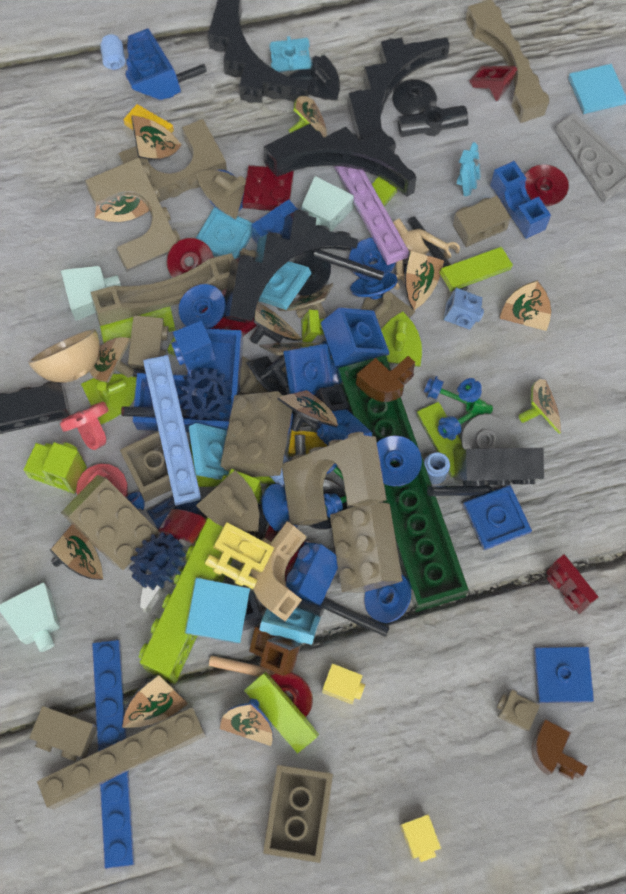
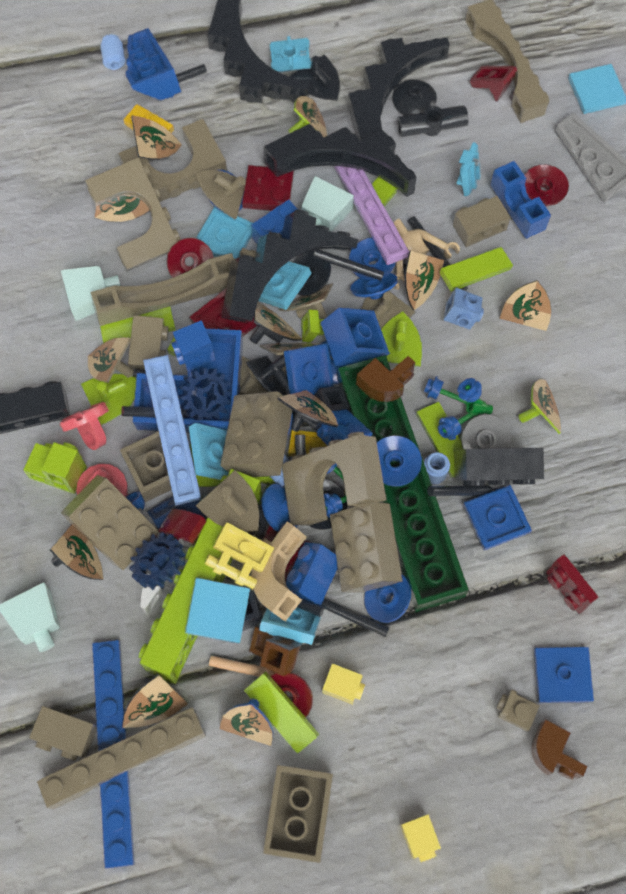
tan piece [28,329,100,383] -> none
blue dish [178,284,226,329] -> none

